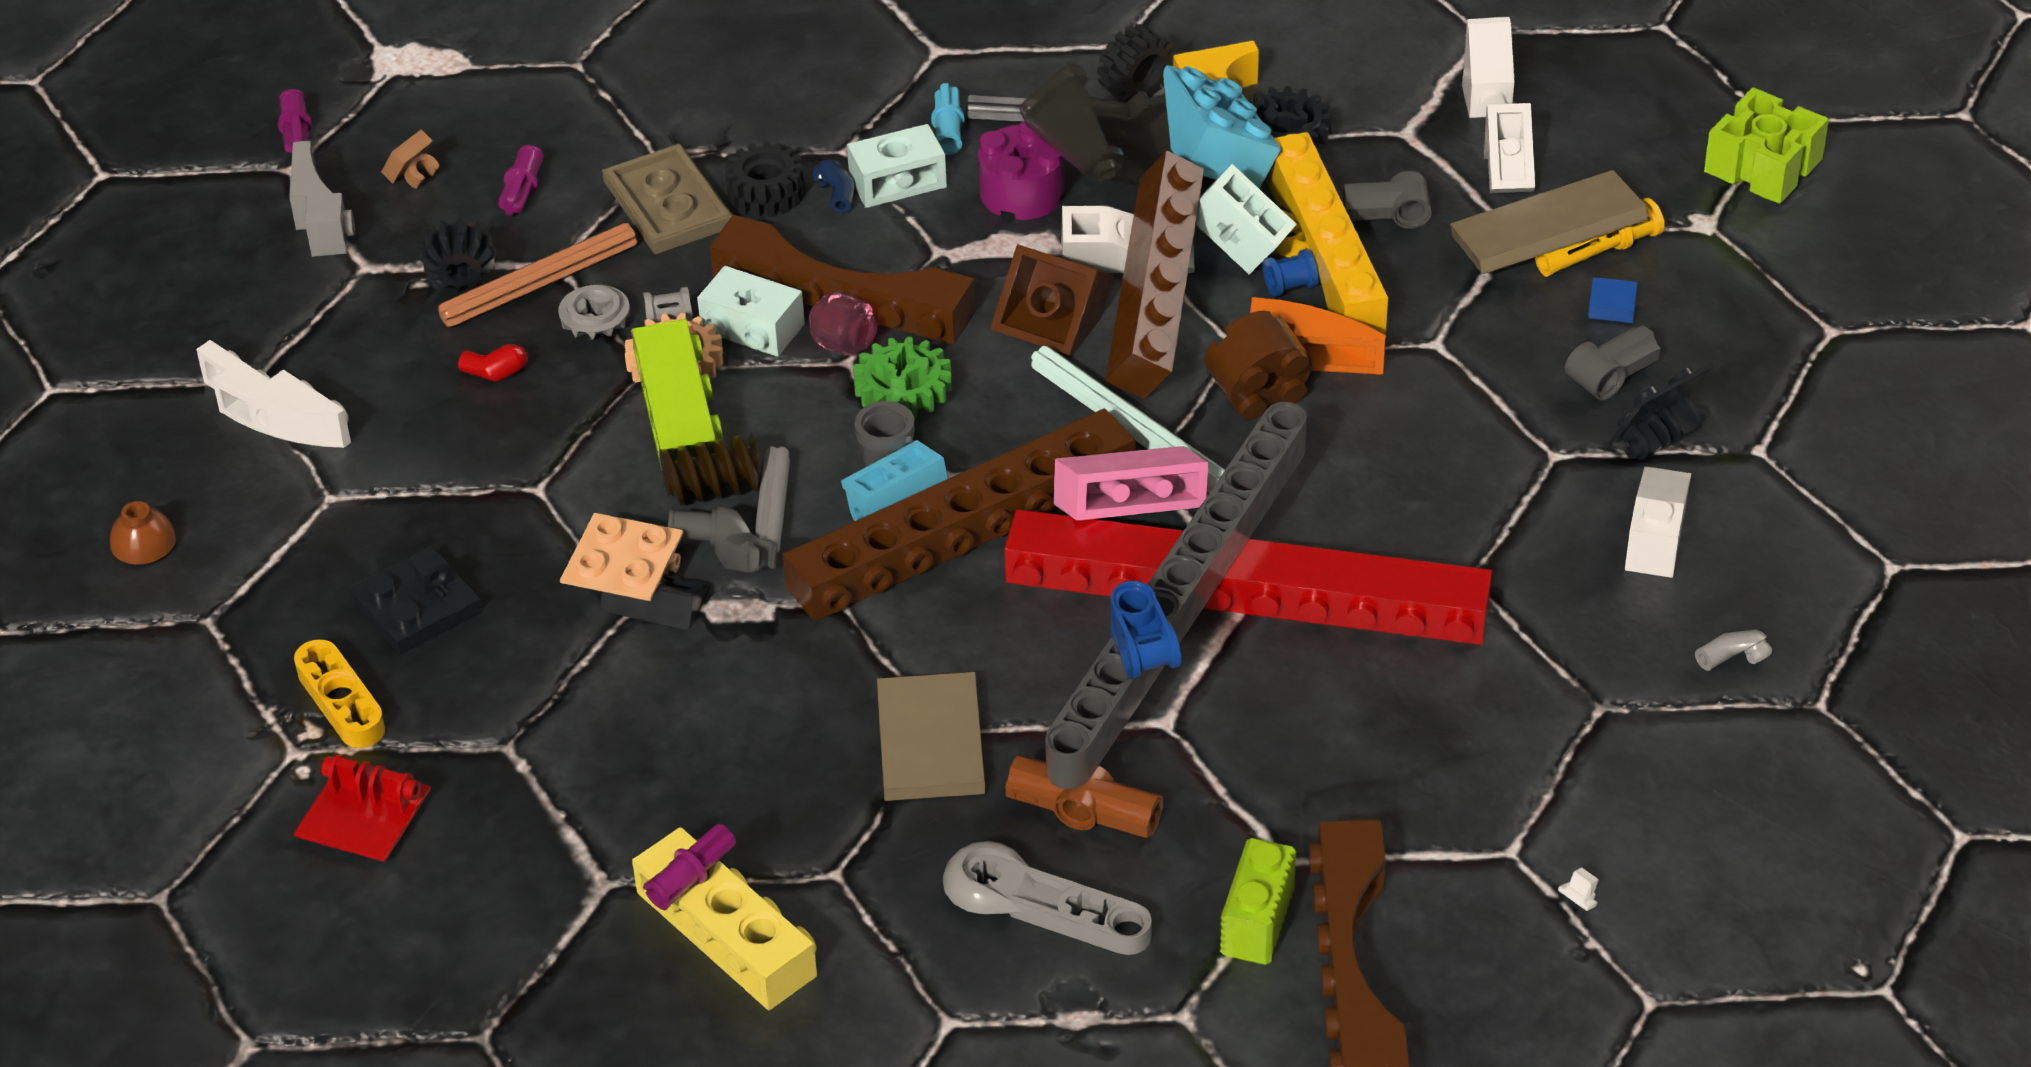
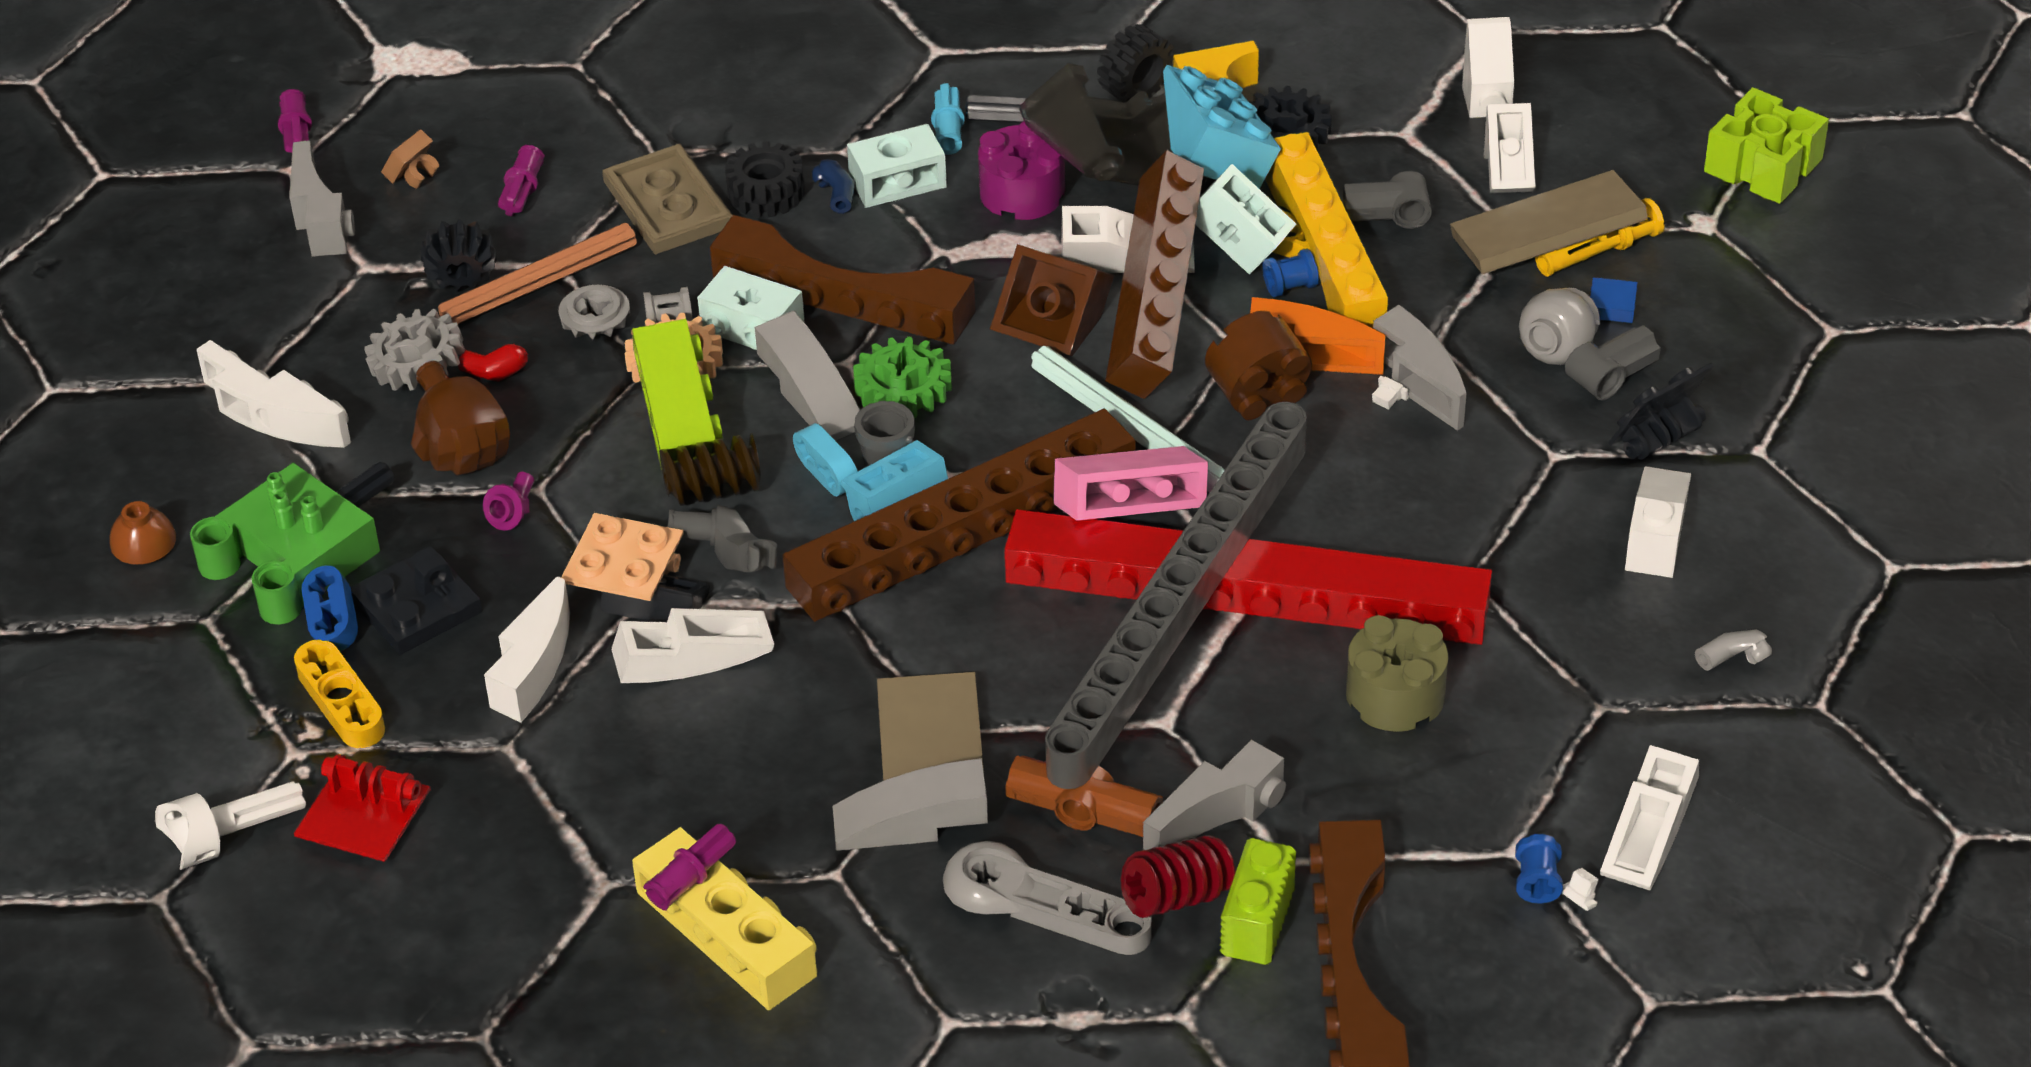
light grey axle [754,446,790,553] -> none
clear pink head [809,292,877,356] -> none
blue piece [1110,581,1182,679] -> none
none -> white piece [155,781,306,870]
none -> bright green piece [190,462,395,625]
none -> blue beam [302,565,358,652]
none -> light grey gear [364,309,465,391]
none -> reddish brown piece [411,361,510,476]
none -> magenta plate [483,472,535,531]
none -> white slope [484,576,570,723]
none -> white slope [611,608,774,683]
none -> light grey slope [755,310,860,441]
none -> medium azure beam [793,423,858,497]
none -> light grey slope [832,758,988,851]
none -> dark red piece [1121,835,1235,918]
none -> light grey slope [1143,740,1286,850]
none -> olive brick [1346,615,1448,732]
none -> white piece [1372,376,1409,410]
none -> light grey slope [1373,305,1466,431]
none -> blue bush [1515,834,1563,904]
none -> light grey piece [1518,288,1600,365]
none -> white slope [1600,745,1699,890]

